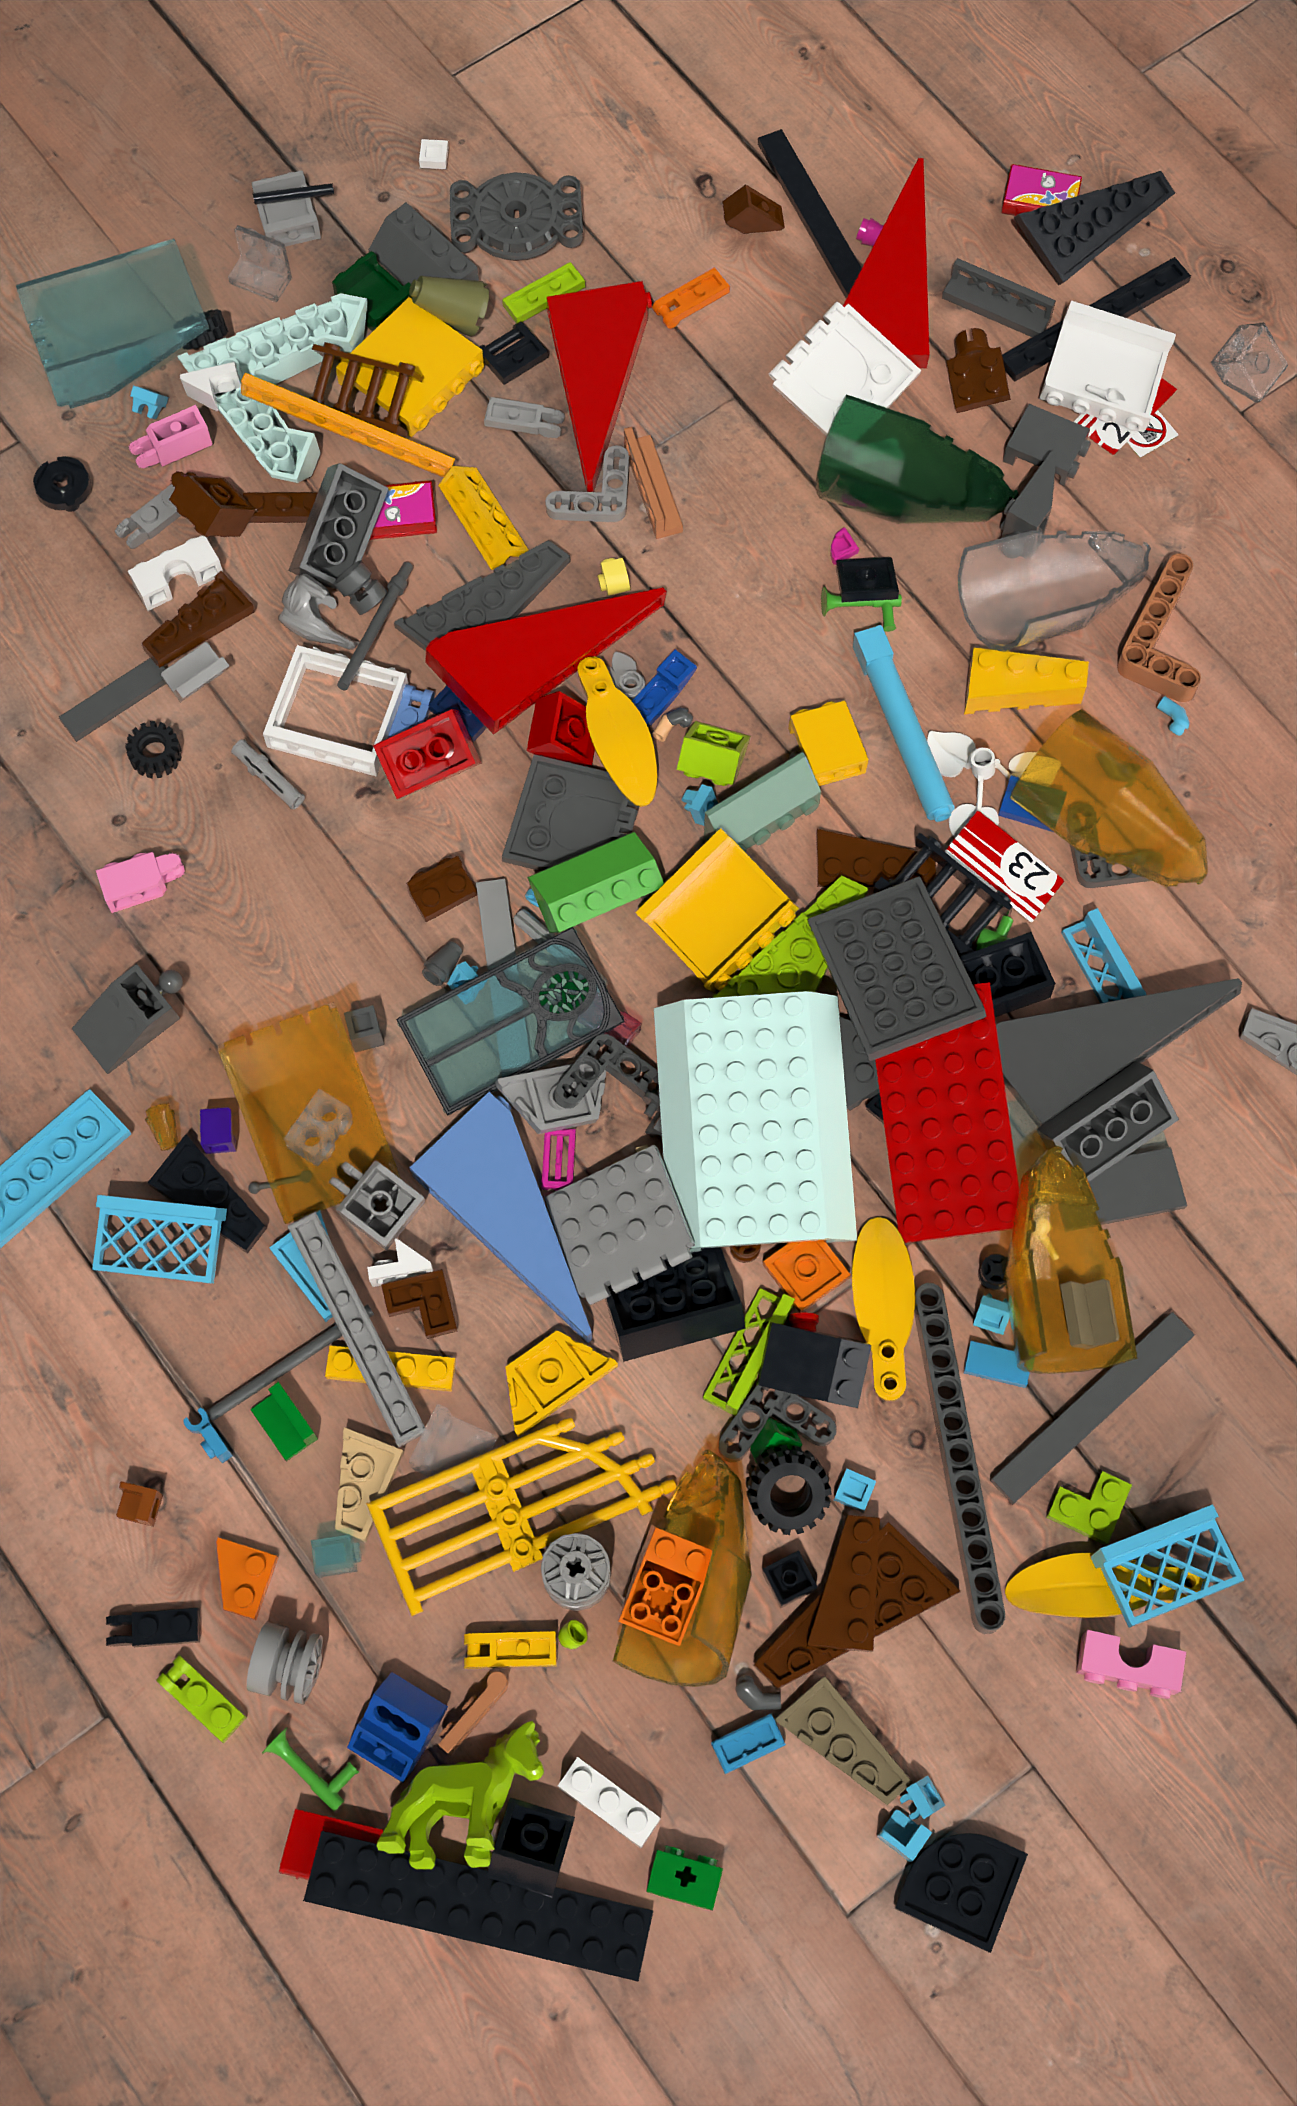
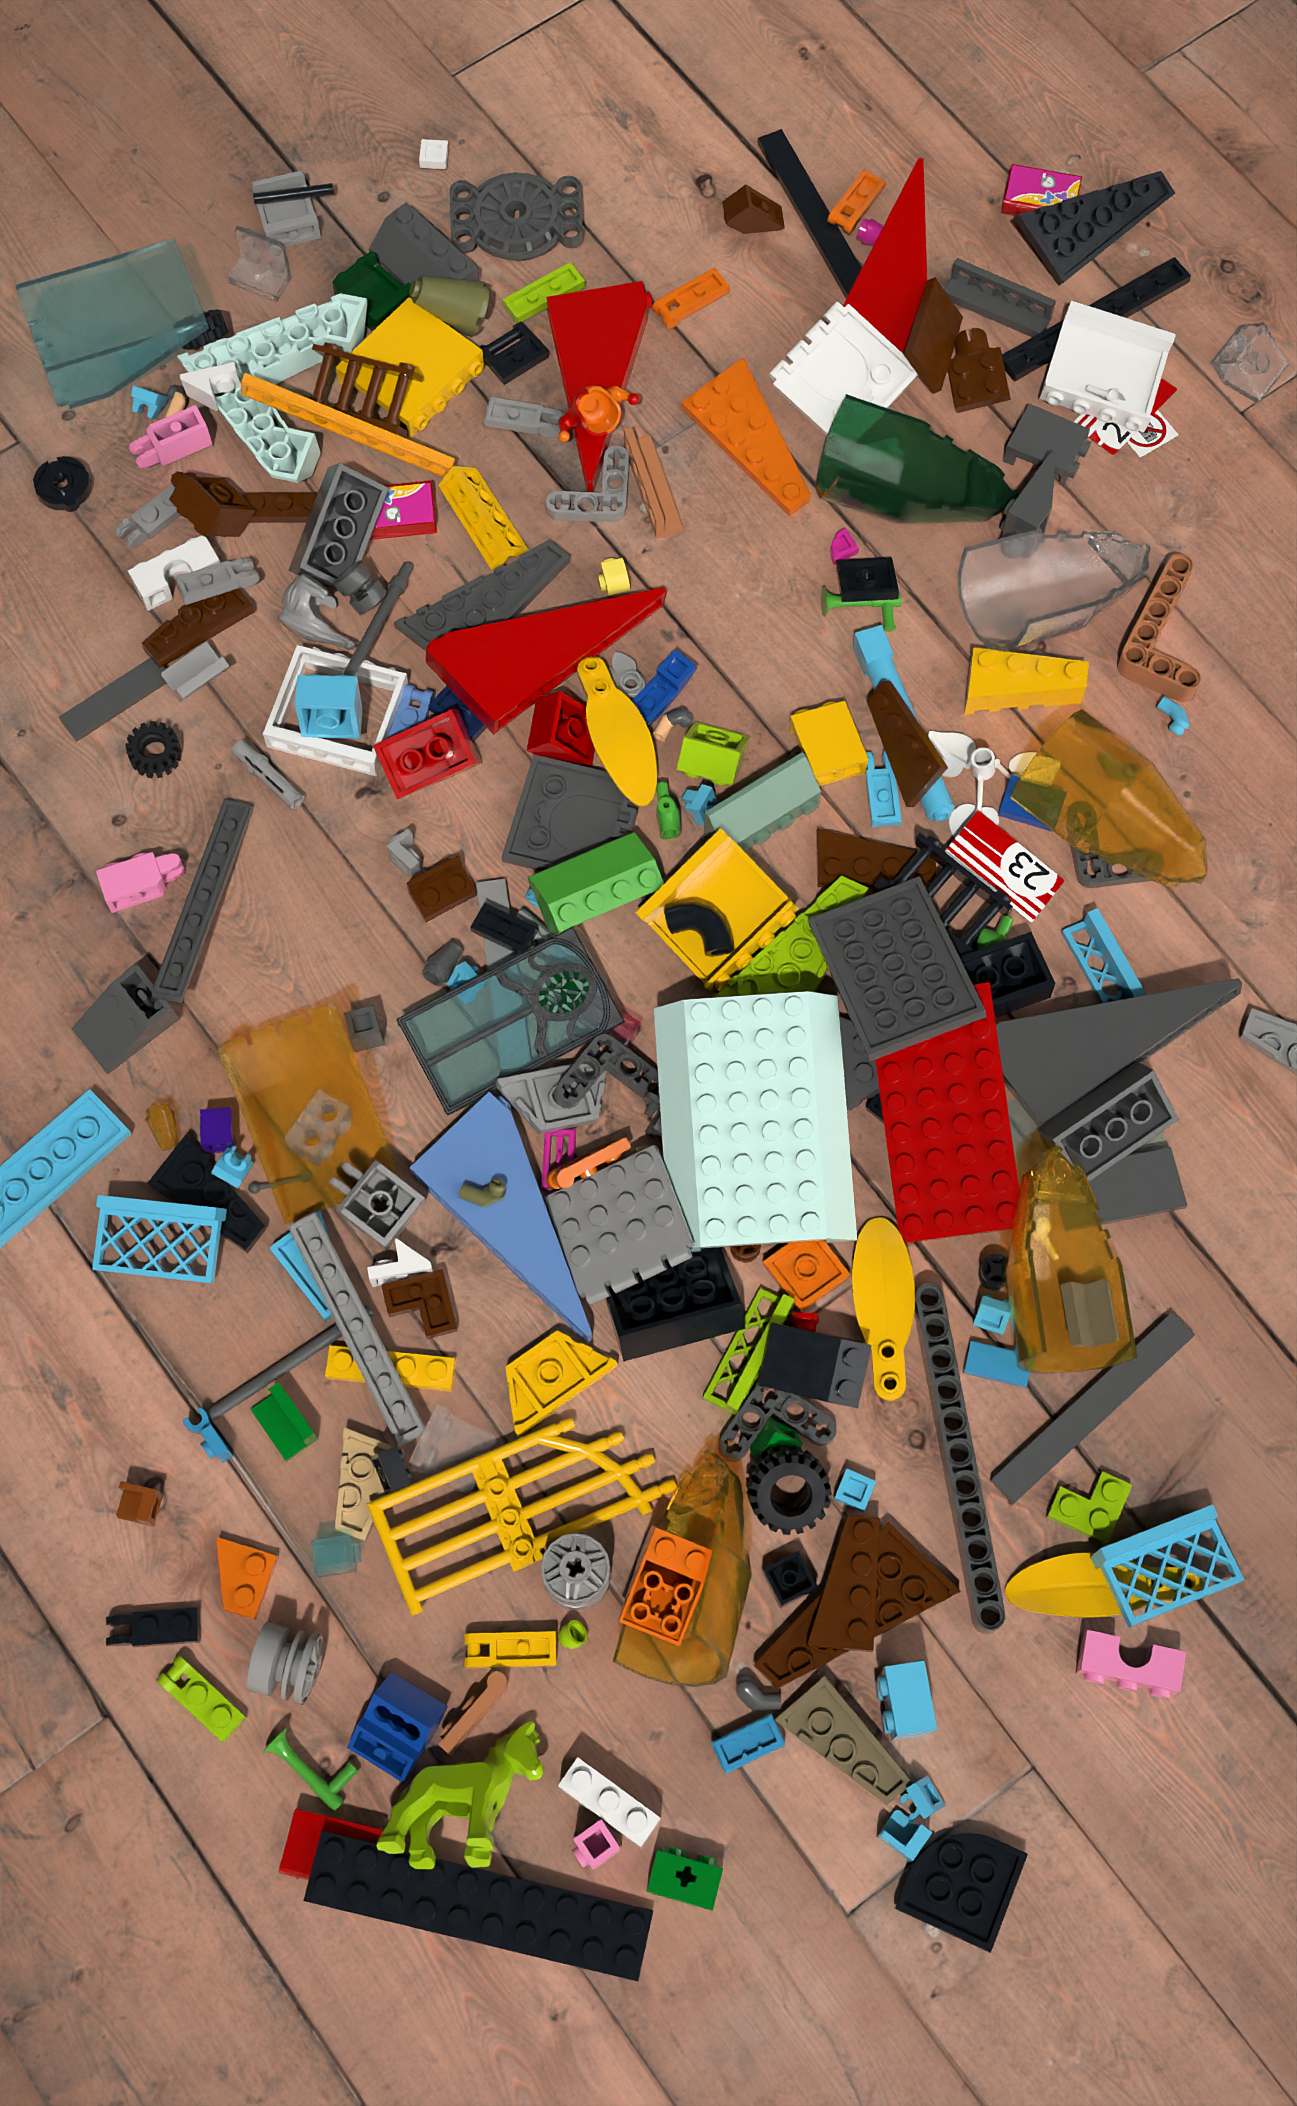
black brick [487,1797,575,1897] -> none
none -> dark grey tile [151,799,253,1004]
none -> light nougat arm [165,385,187,418]
none -> light grey hinge [175,557,260,605]
none -> medium azure tile [211,1145,254,1188]
none -> medium azure brick [295,674,363,739]
none -> black piece [371,1446,412,1495]
none -> light grey bracket [386,828,421,879]
none -> olive arm [459,1179,506,1207]
none -> black plate [470,902,538,954]
none -> orange plate [545,1137,631,1189]
none -> orange piece [558,385,640,443]
none -> bright pink brick [572,1819,621,1870]
none -> bright green piece [656,782,681,840]
none -> black cylinder [664,901,734,957]
none -> orange wing [681,357,811,517]
none -> orange plate [827,169,886,235]
none -> medium azure hinge [865,751,901,828]
none -> reddish brown wing [867,681,948,807]
none -> medium azure brick [875,1661,937,1741]
none -> reddish brown tile [904,277,963,394]

